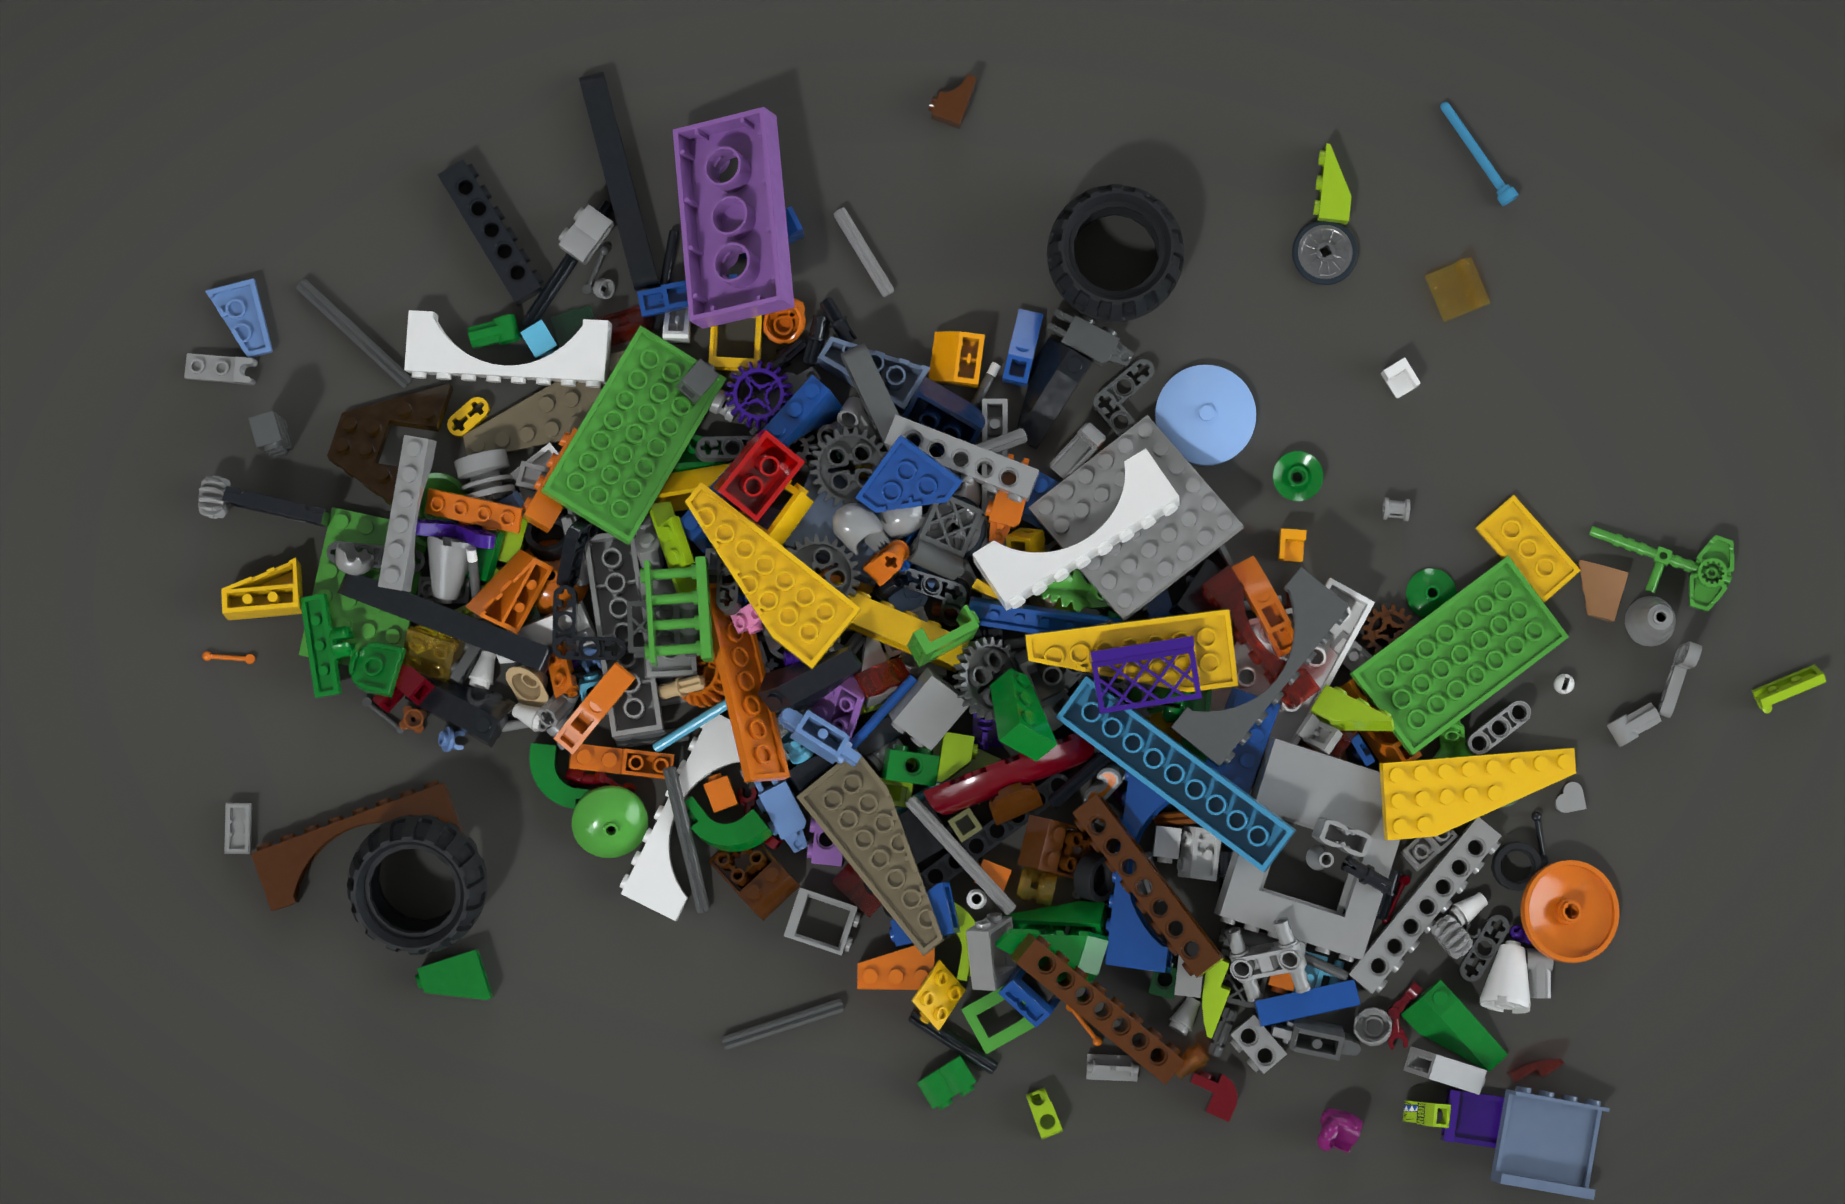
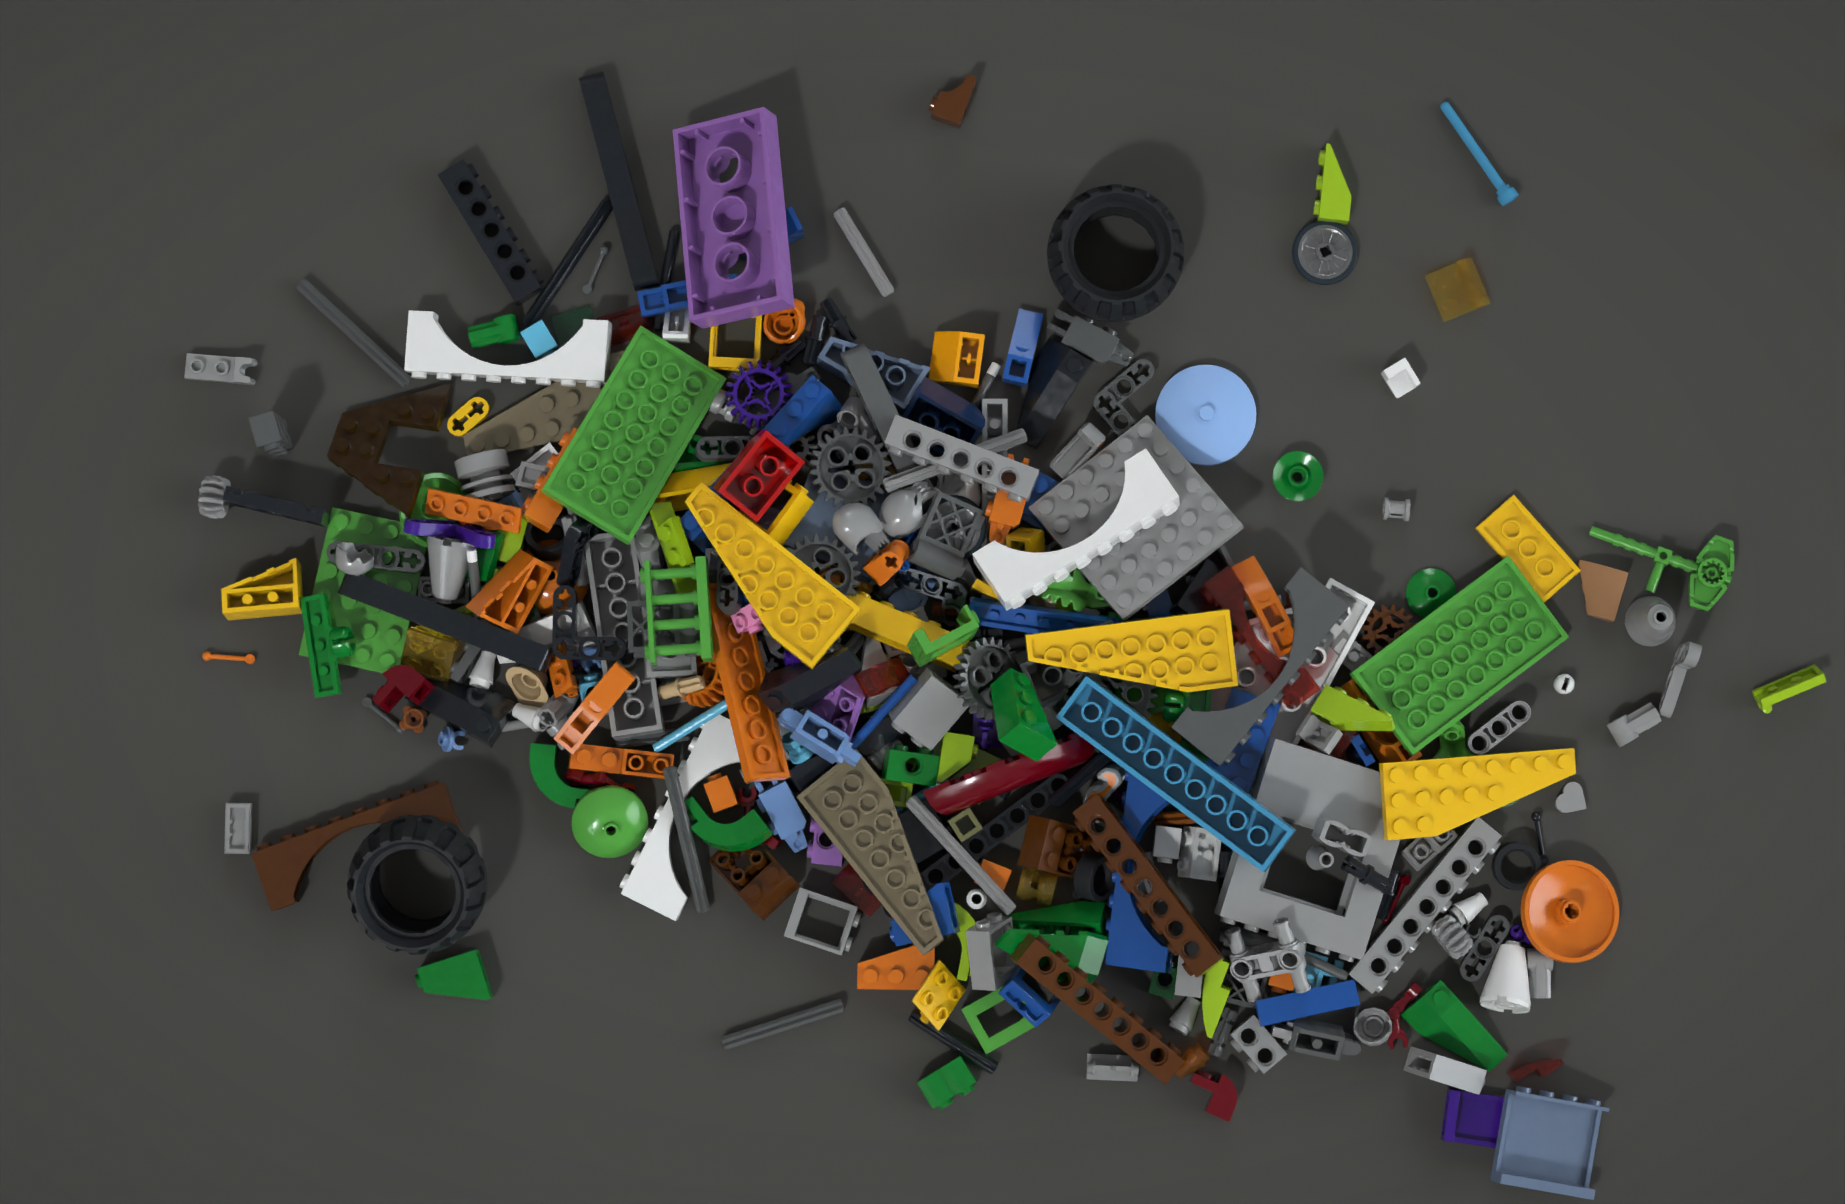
medium blue wing [205,278,273,358] -> none
green tile [349,642,406,698] -> none
light grey arch [378,435,437,592] -> none
light grey brick [558,204,614,265] -> none
light grey hinge [592,278,615,299] -> none
dark grey brick [676,359,719,404] -> none
blue plate [855,435,963,513] -> none
reddish brown tile [989,782,1043,825] -> none
lime leg [1026,1087,1063,1140] -> none
orange hinge [1066,1004,1103,1046] -> none
dark purple fence [1089,636,1202,714] -> none
light orange panel [1277,528,1307,562] -> none
magenta hair [1317,1108,1363,1153] -> none
lime leg [1402,1100,1451,1128] -> none

